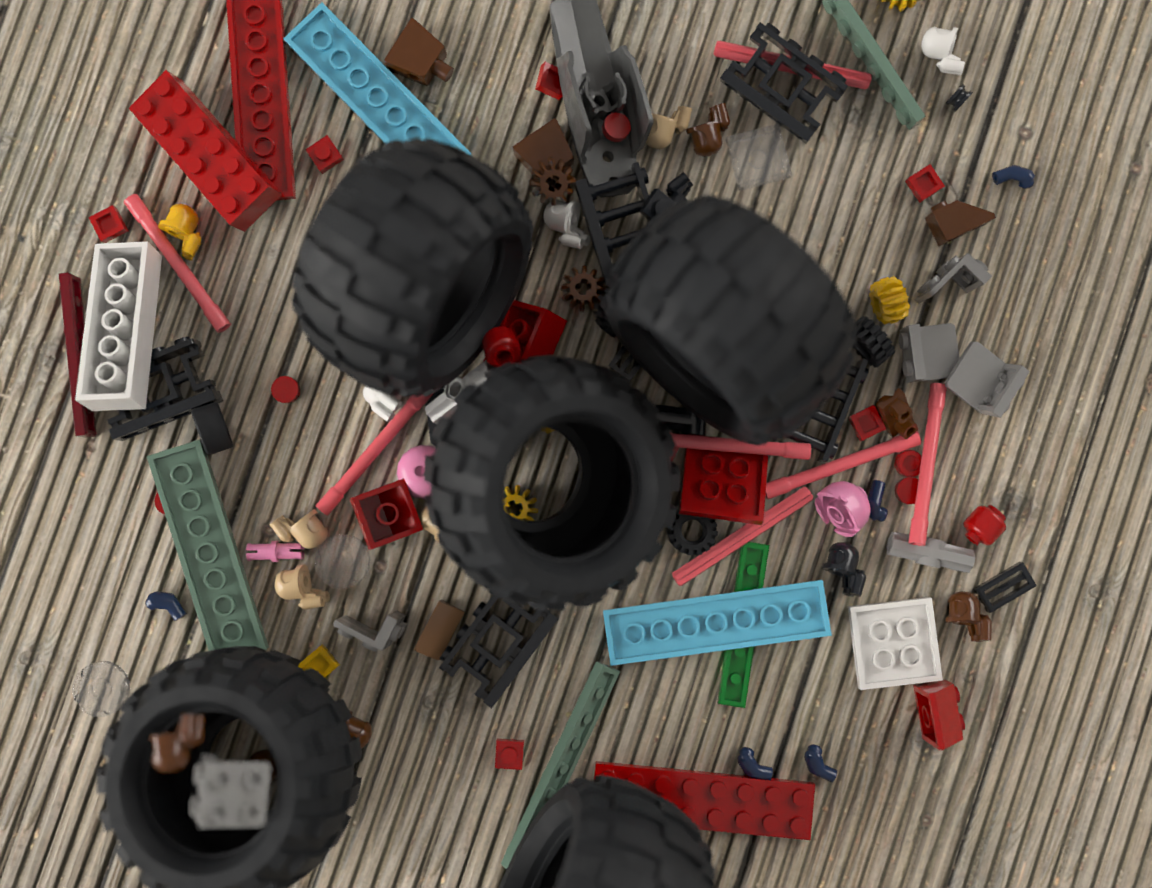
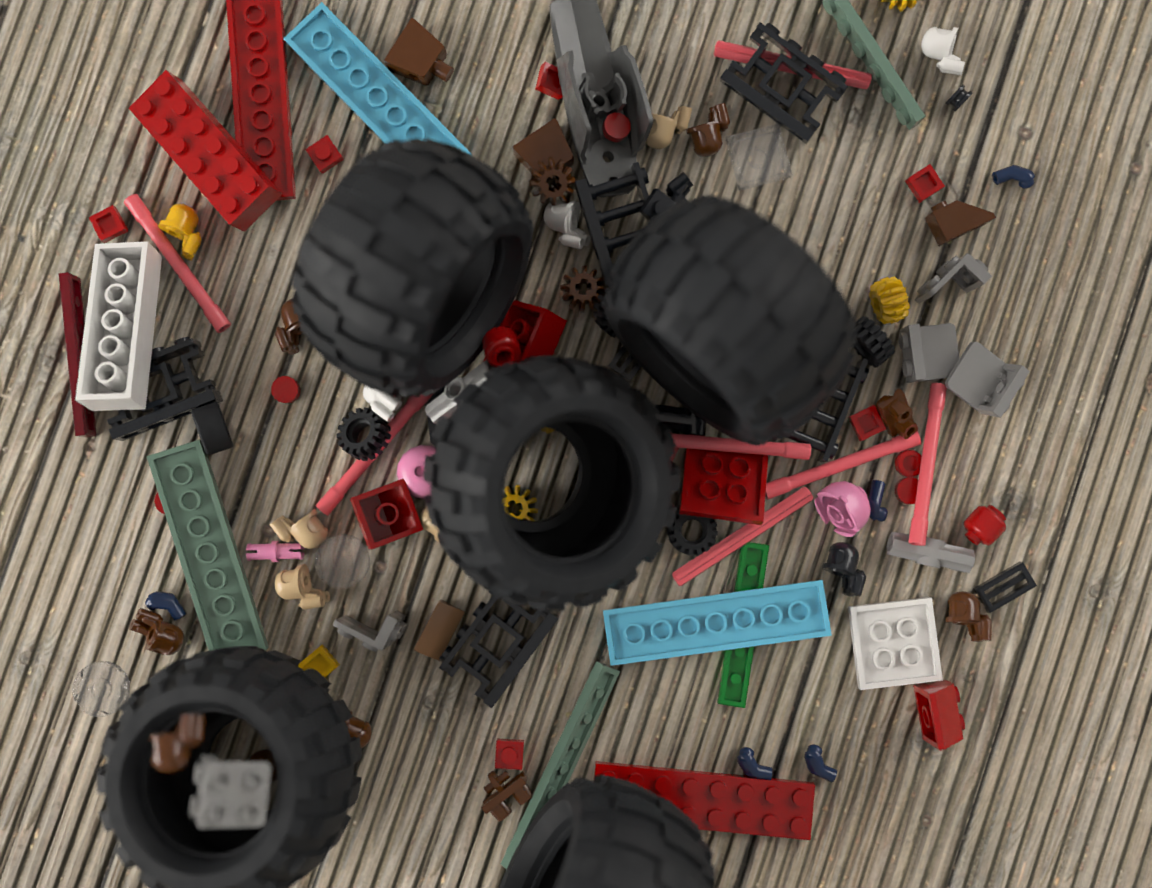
none -> reddish brown piece [129,608,184,655]
none -> reddish brown piece [275,299,304,355]
none -> black tyre [337,407,391,461]
none -> reddish brown hips [481,771,532,822]

